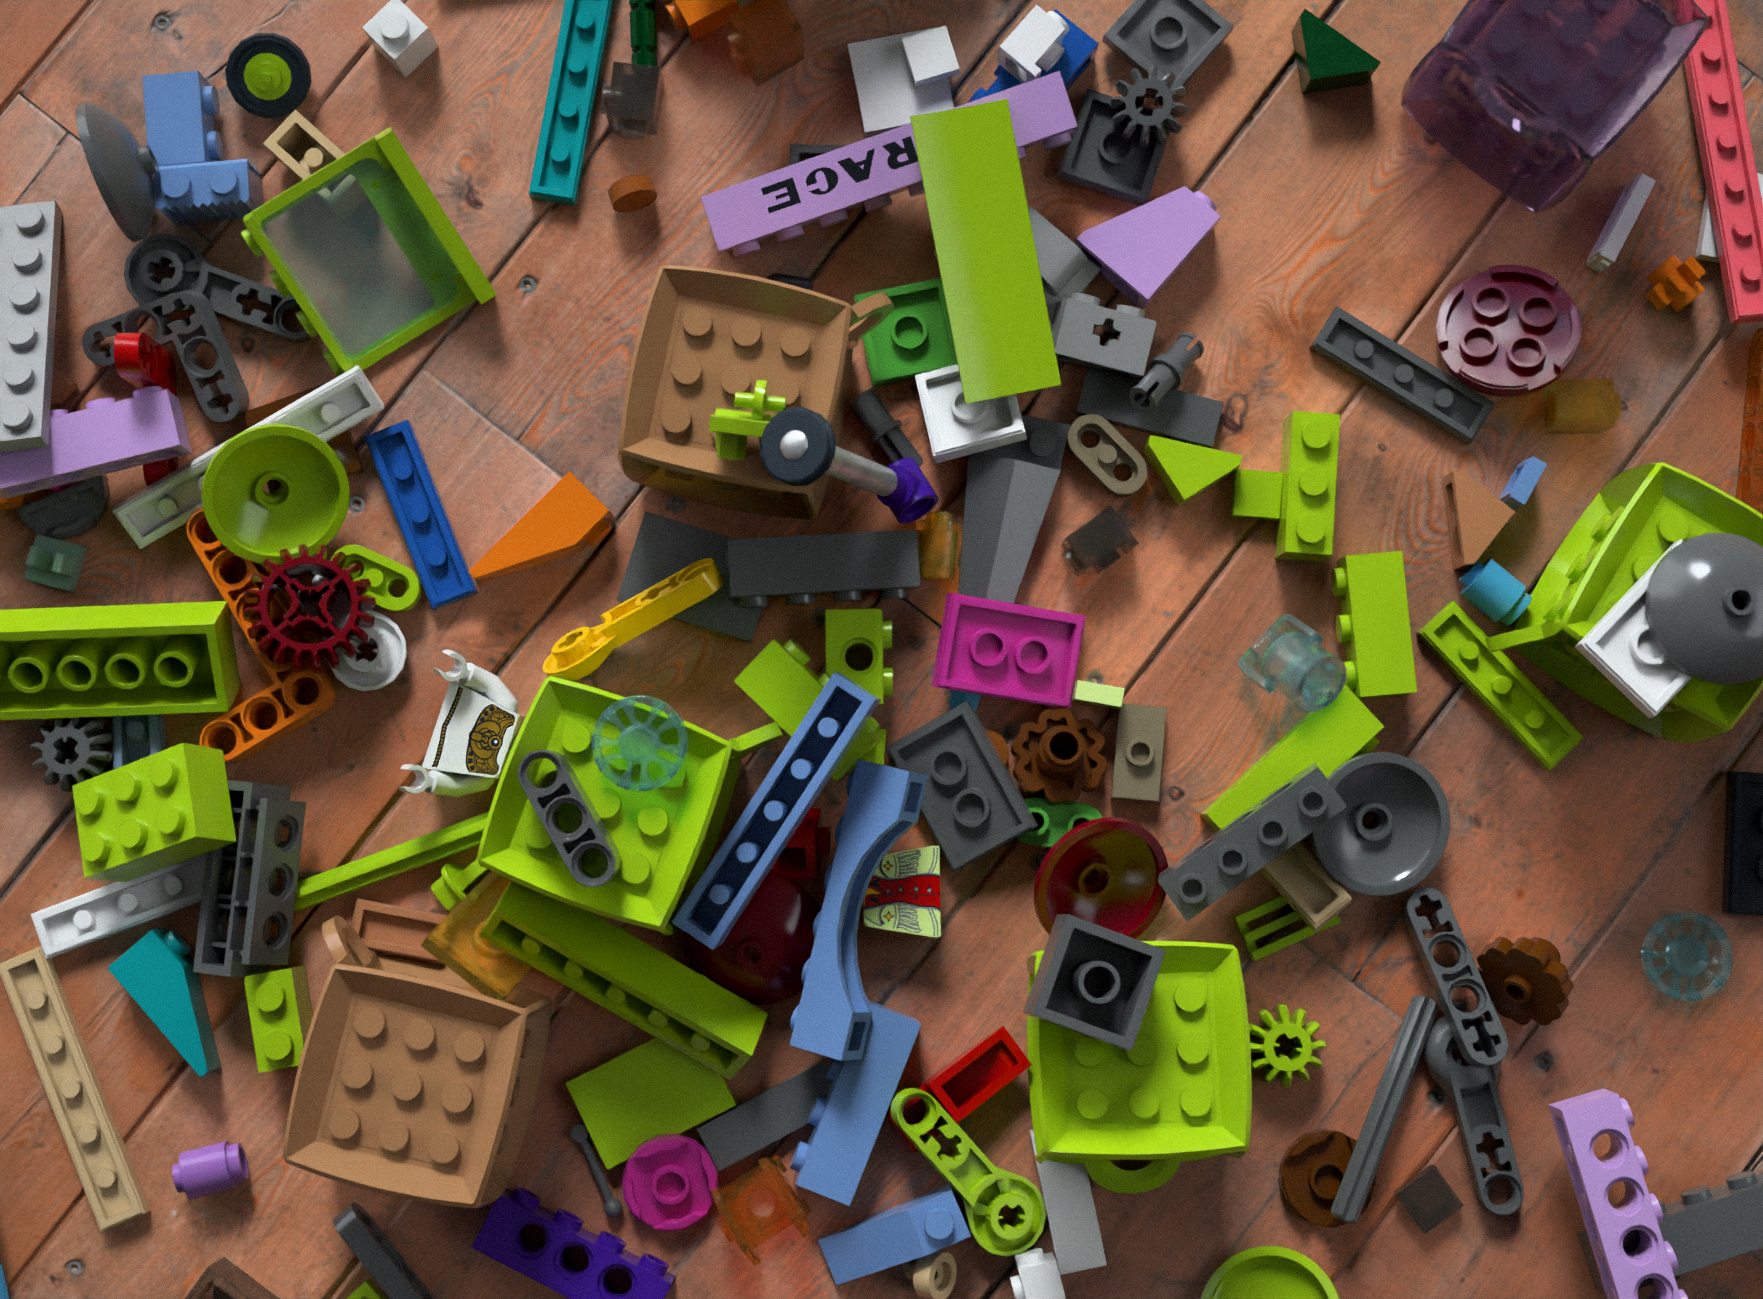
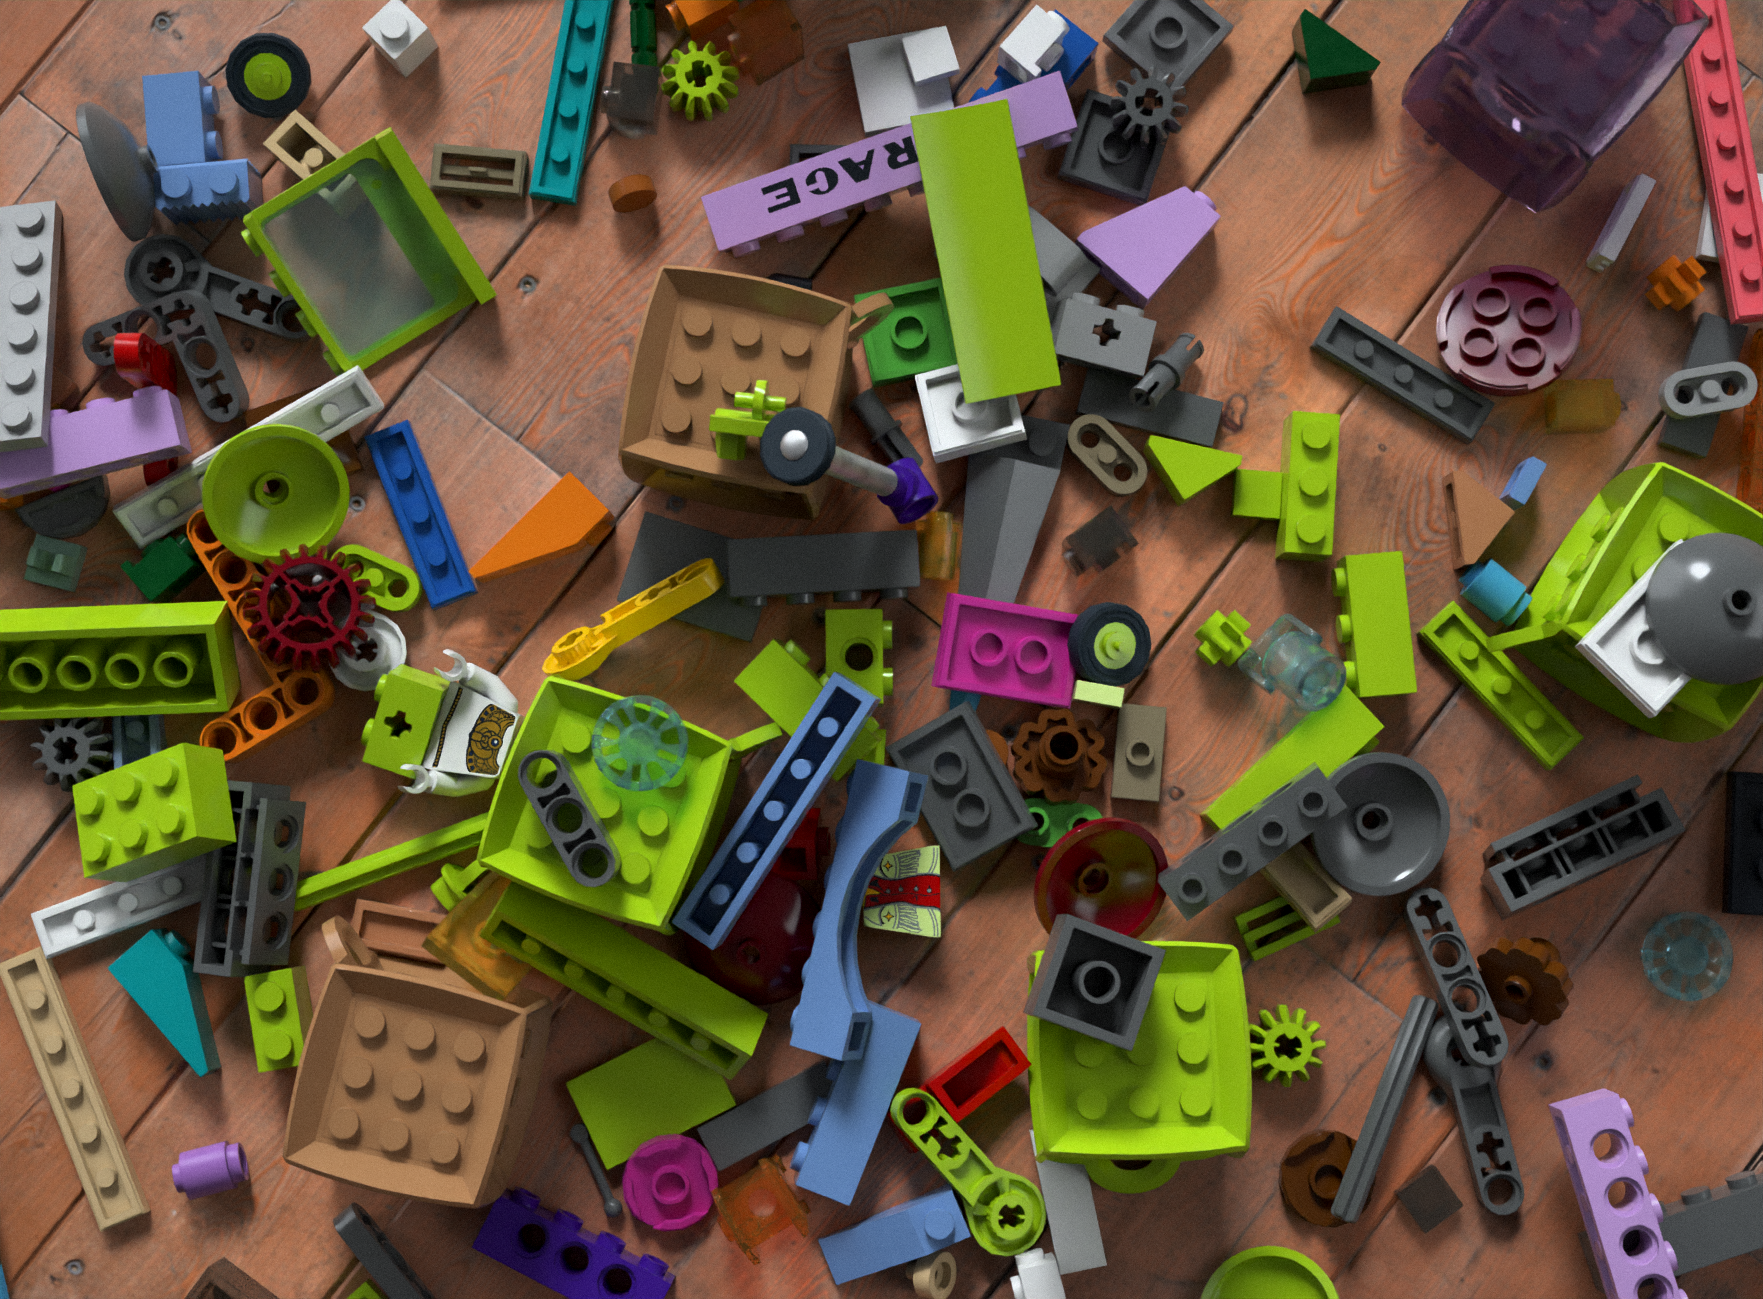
none -> dark green brick [120,533,207,604]
none -> lime brick [361,664,450,780]
none -> dark tan tile [429,143,528,201]
none -> lime gear [661,40,740,122]
none -> black wheel [1067,602,1152,687]
none -> lime gear [1193,609,1252,667]
none -> dark grey brick [1480,774,1686,921]
none -> dark grey tile [1657,312,1749,460]
none -> light grey plate [1658,361,1758,420]

